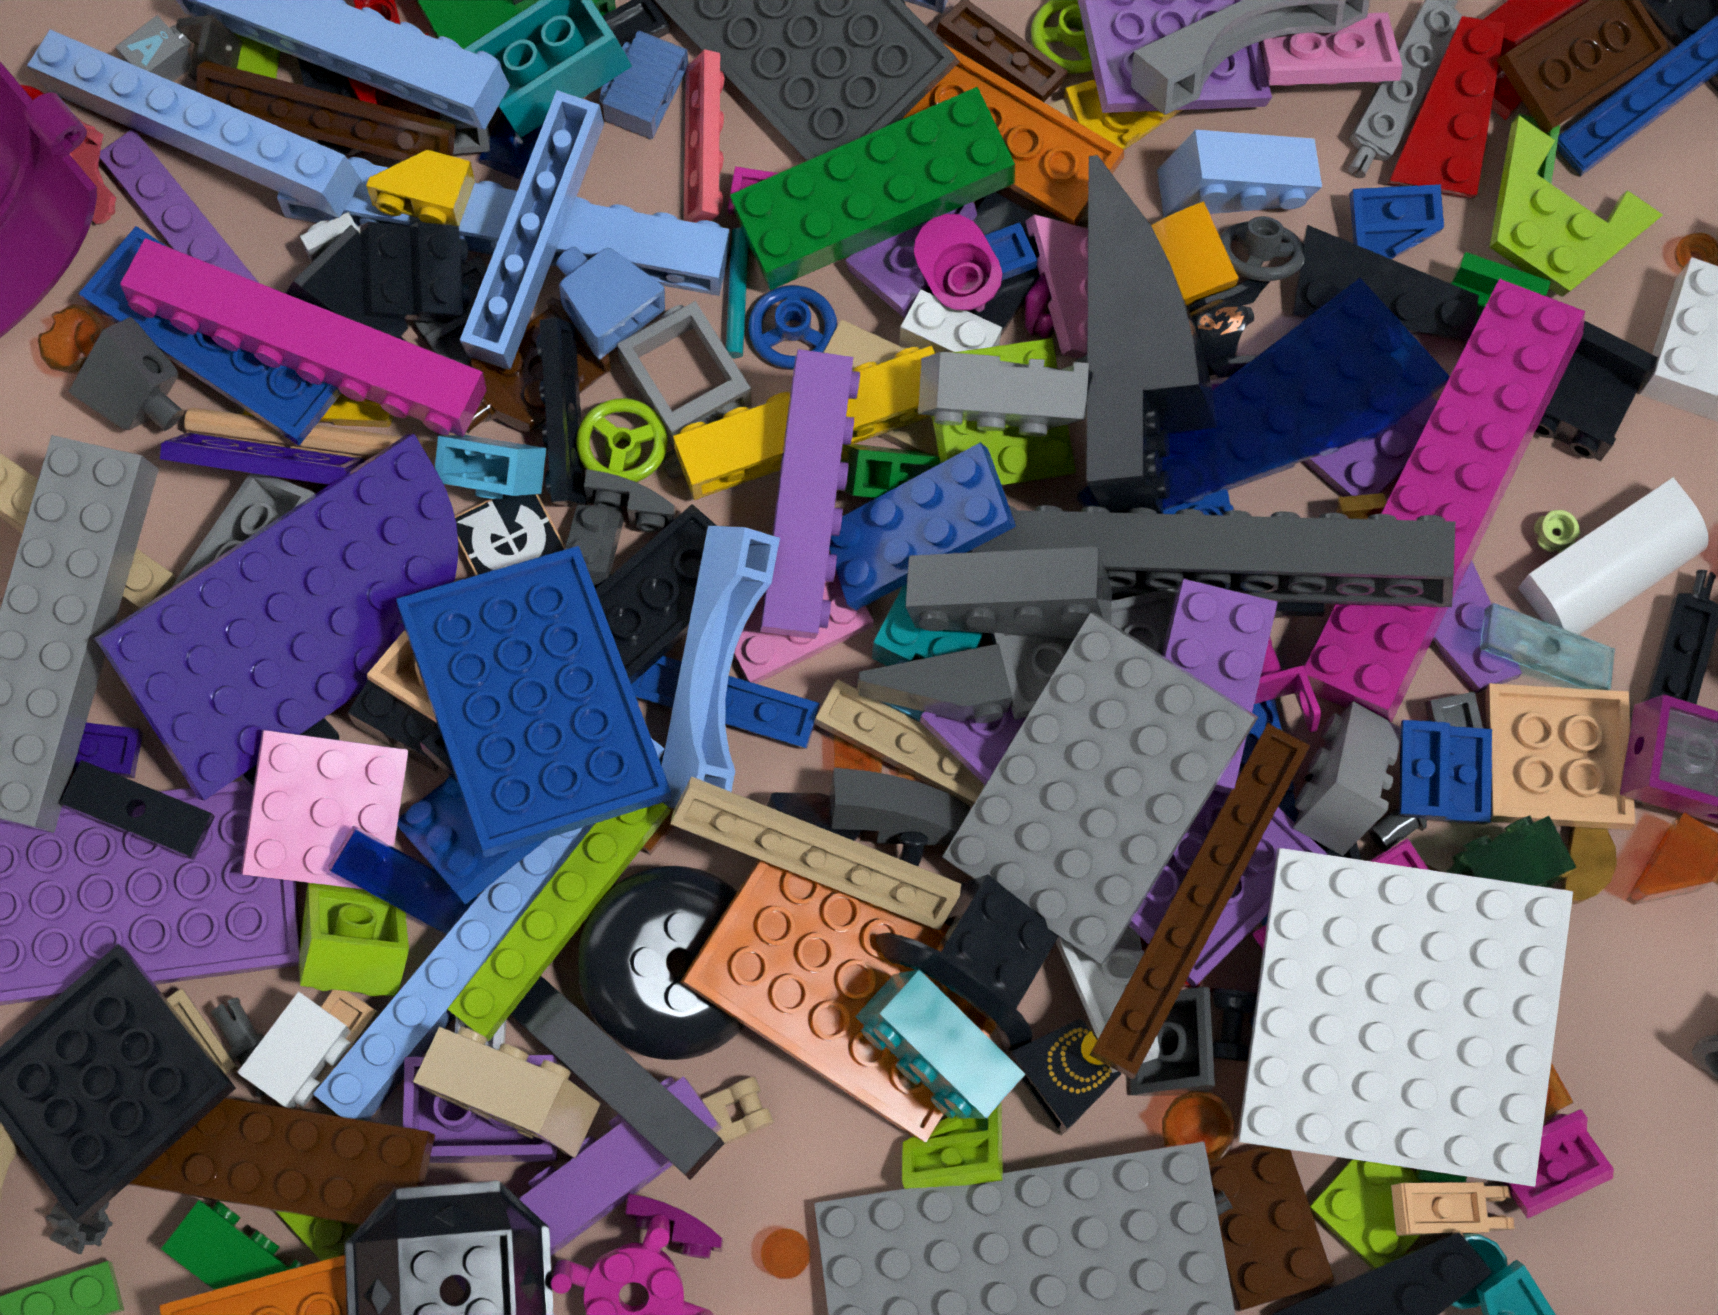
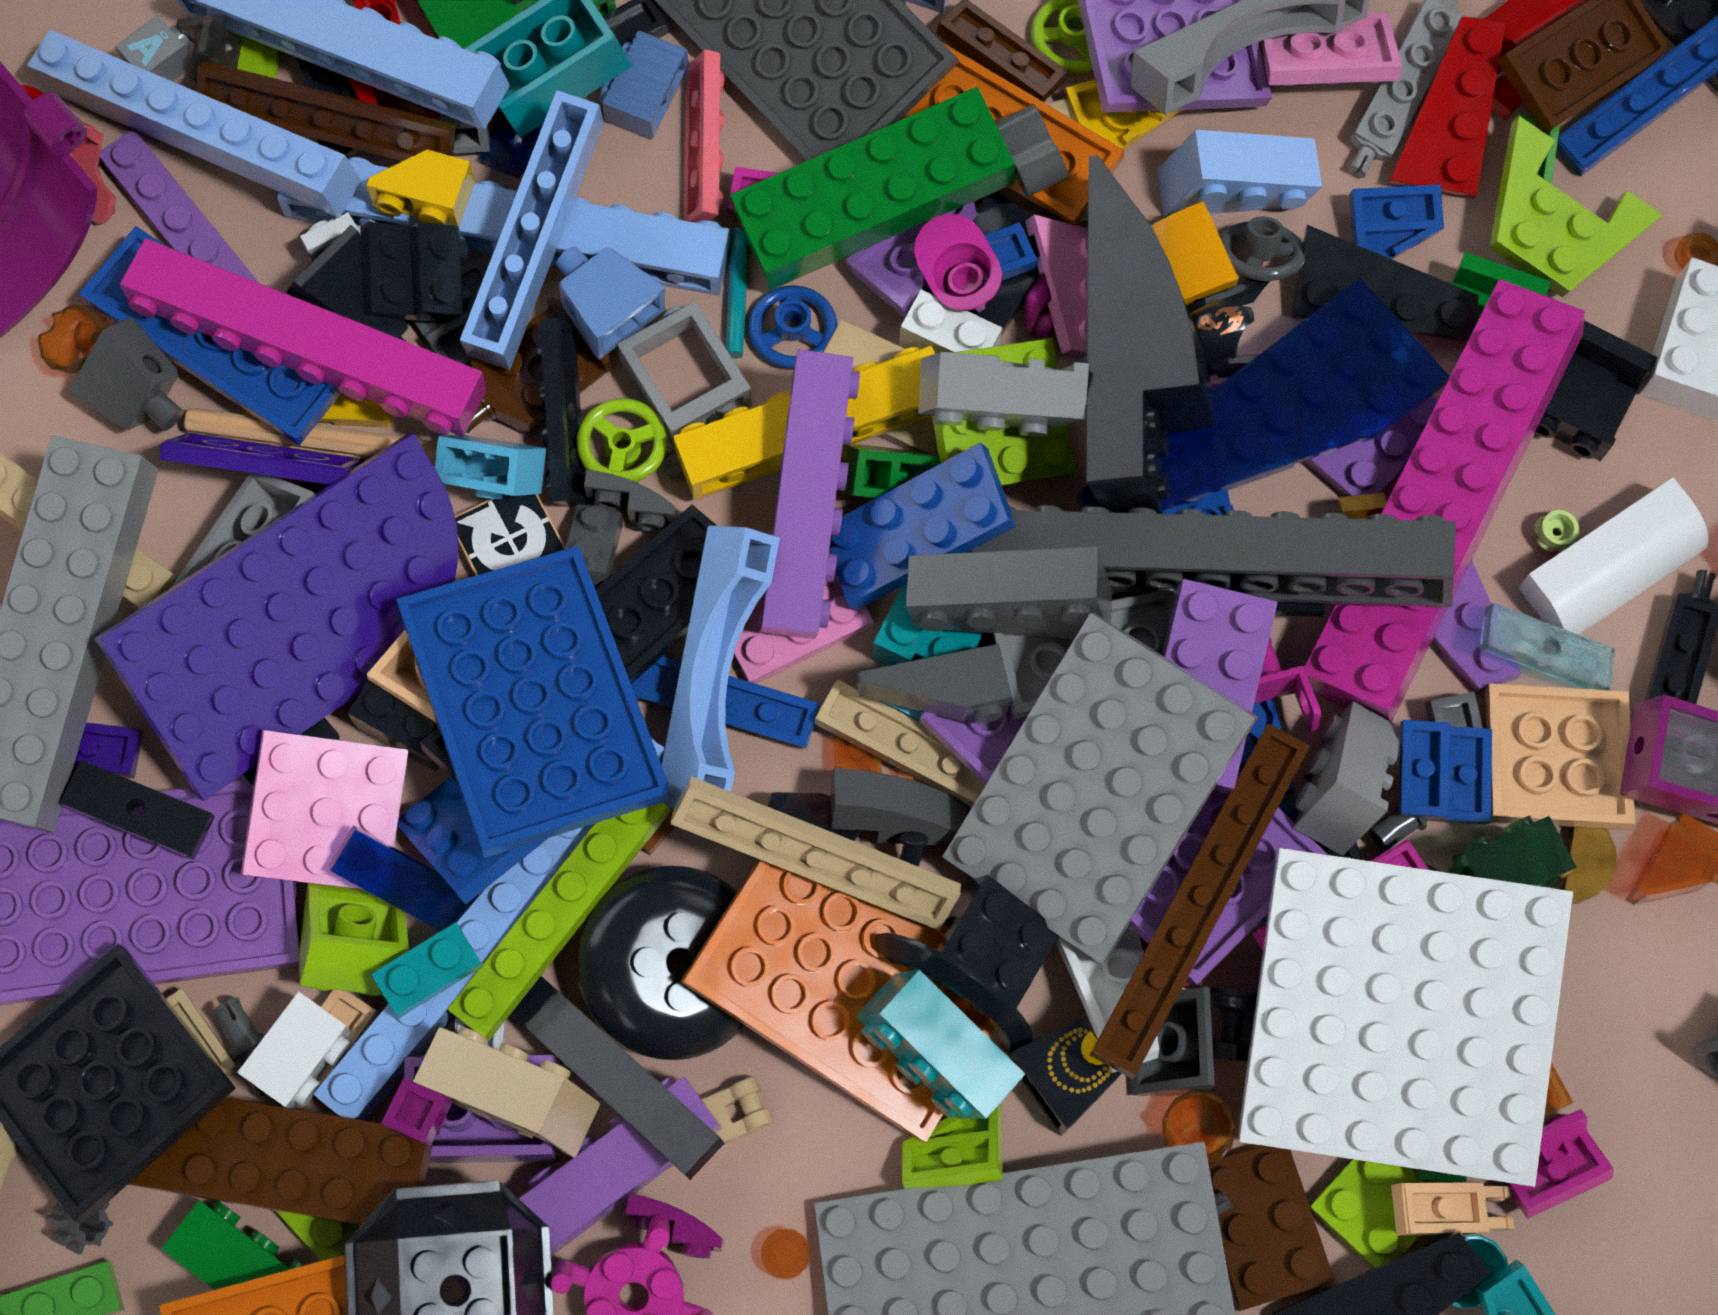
none -> teal plate [371,922,483,1019]
none -> magenta tile [381,1078,453,1147]
none -> dark grey axle [995,104,1069,197]

